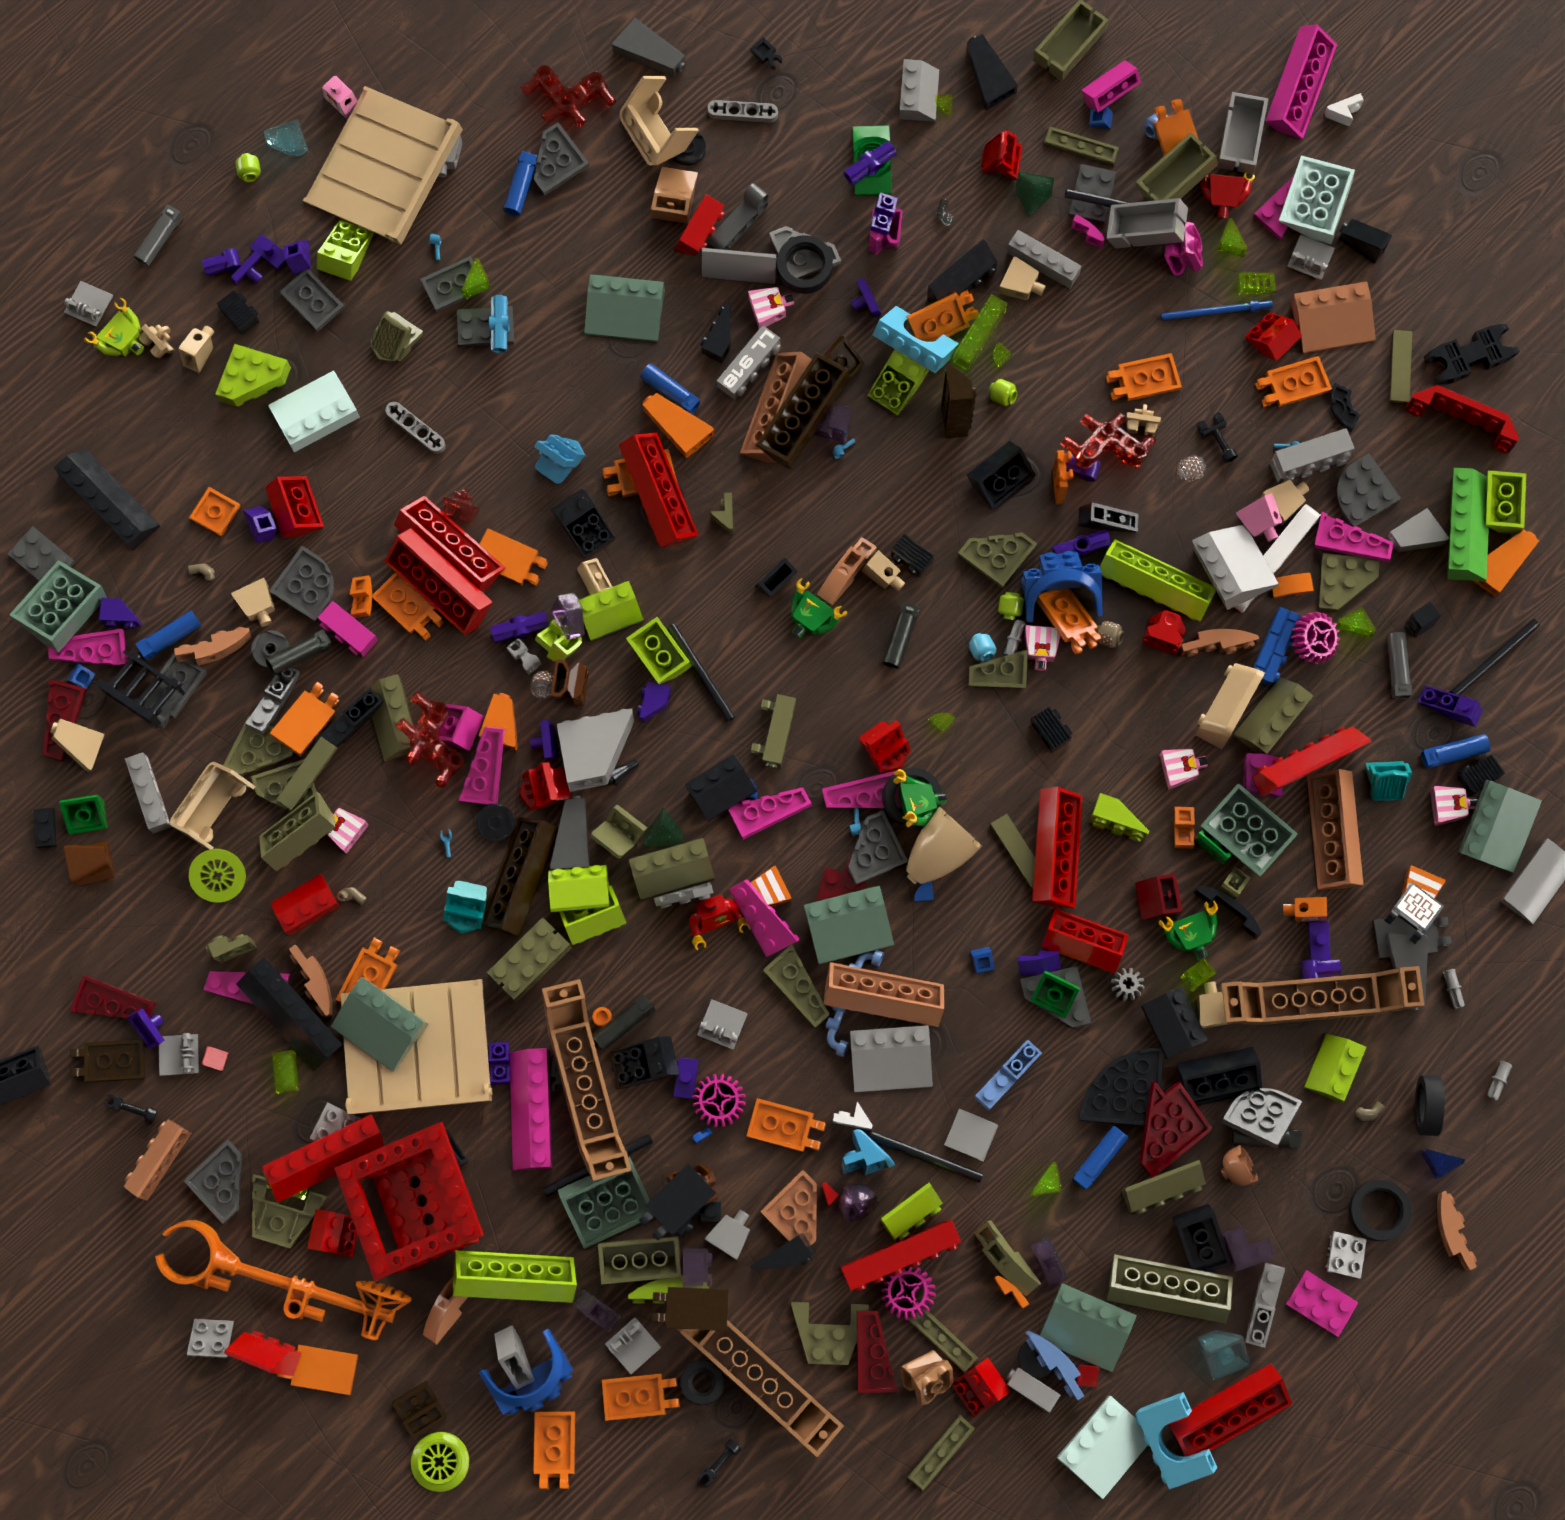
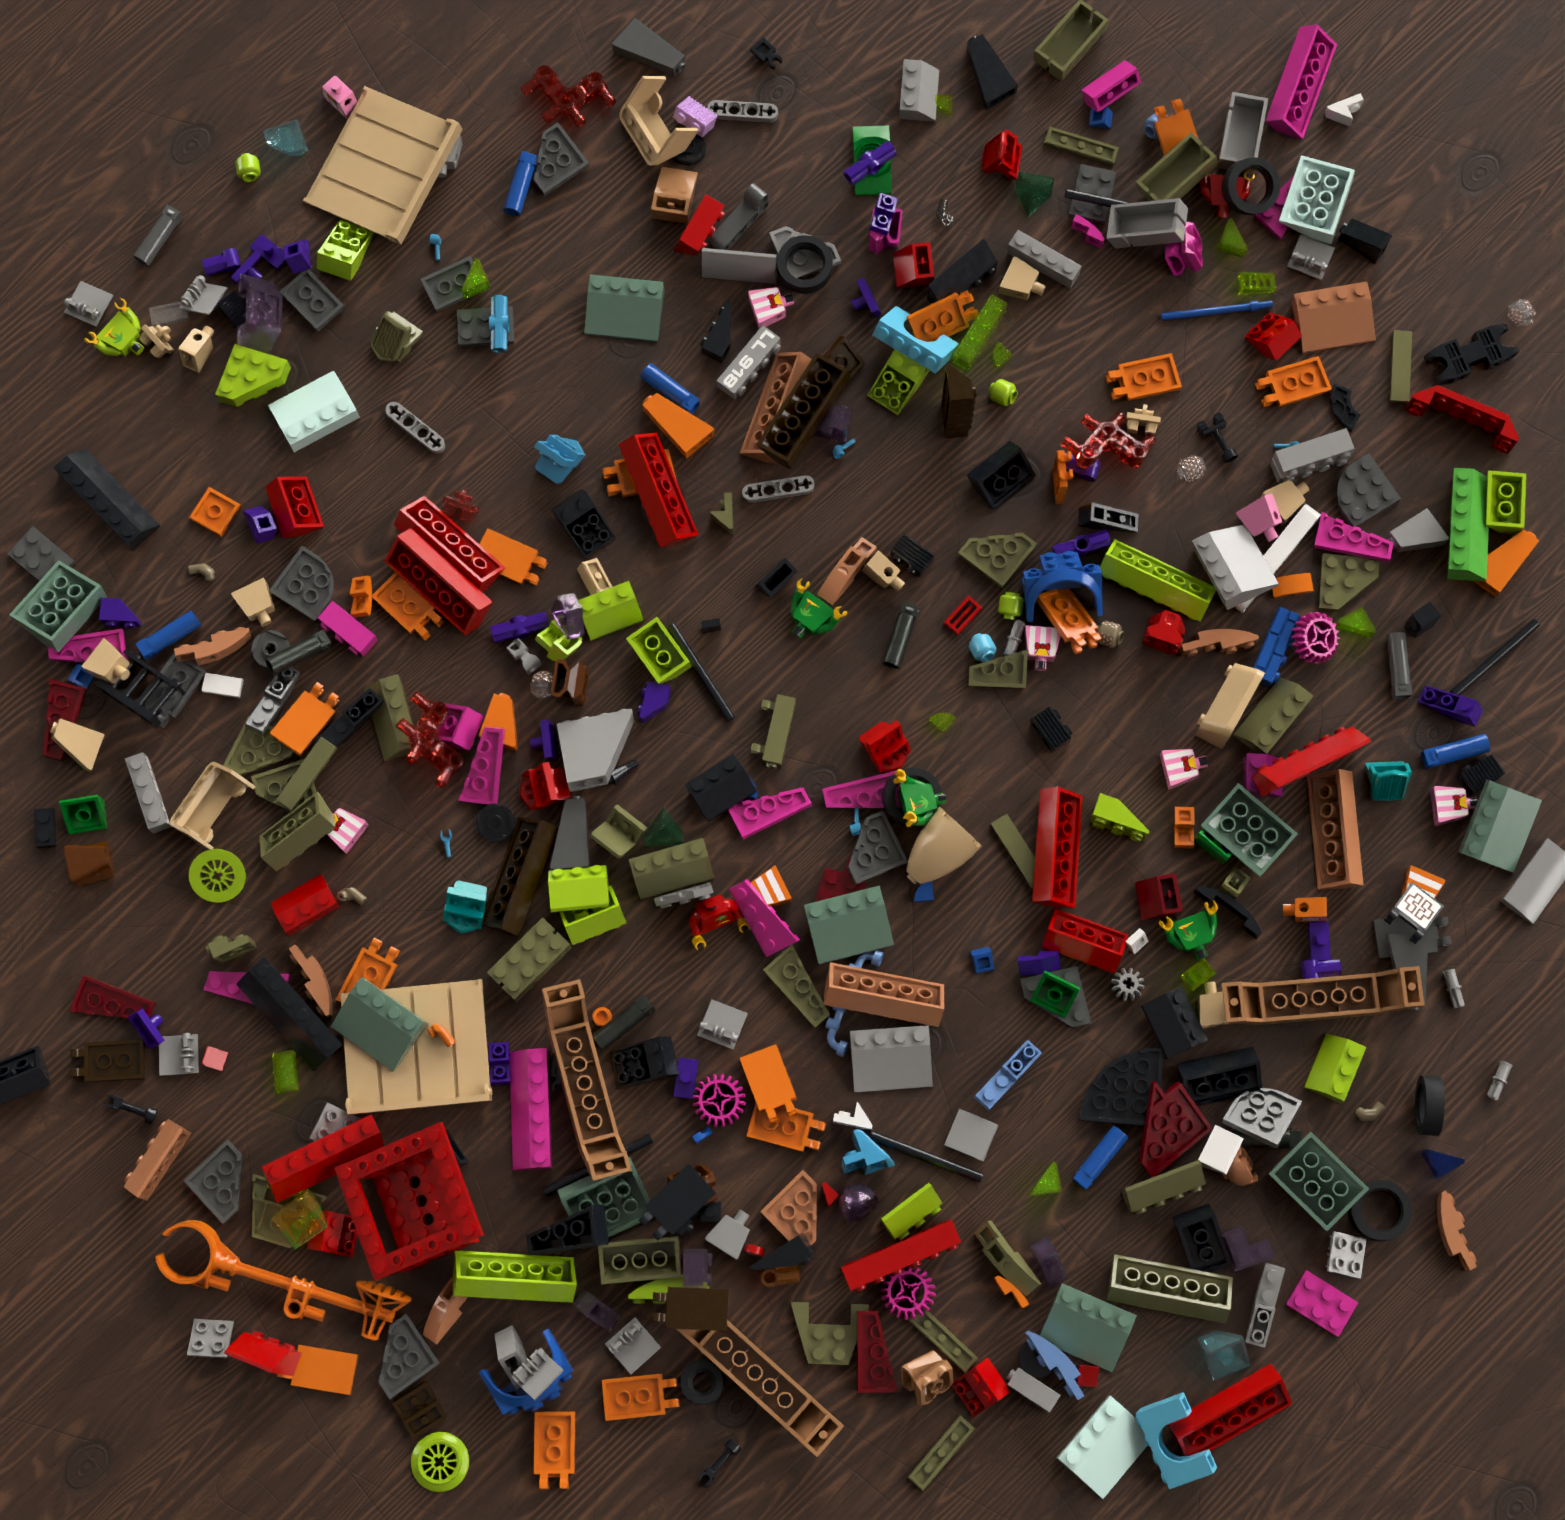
none -> tan torso [81,638,130,684]
none -> clear tile [149,301,190,327]
none -> light grey hinge [179,275,228,315]
none -> white tile [201,673,244,698]
none -> clear purple slope [237,274,283,353]
none -> clear yellow slope [272,1189,328,1250]
none -> dark grey plate [379,1314,441,1399]
none -> orange arm [428,1024,455,1047]
none -> light grey hinge [511,1348,564,1400]
none -> black wedge [526,1204,609,1255]
none -> lavender brick [673,96,717,138]
none -> black tile [701,618,721,633]
none -> orange tile [740,1044,797,1124]
none -> light grey beam [742,476,814,503]
none -> red tile [744,1244,765,1257]
none -> clear orange piece [759,1265,800,1287]
none -> red slope [893,242,934,289]
none -> red tile [943,595,983,636]
none -> white tile [1126,928,1149,954]
none -> white slope [1198,1125,1243,1174]
none -> black tyre [1222,157,1280,215]
none -> sand green slope [1268,1131,1369,1231]
none -> clear head [1507,298,1536,327]

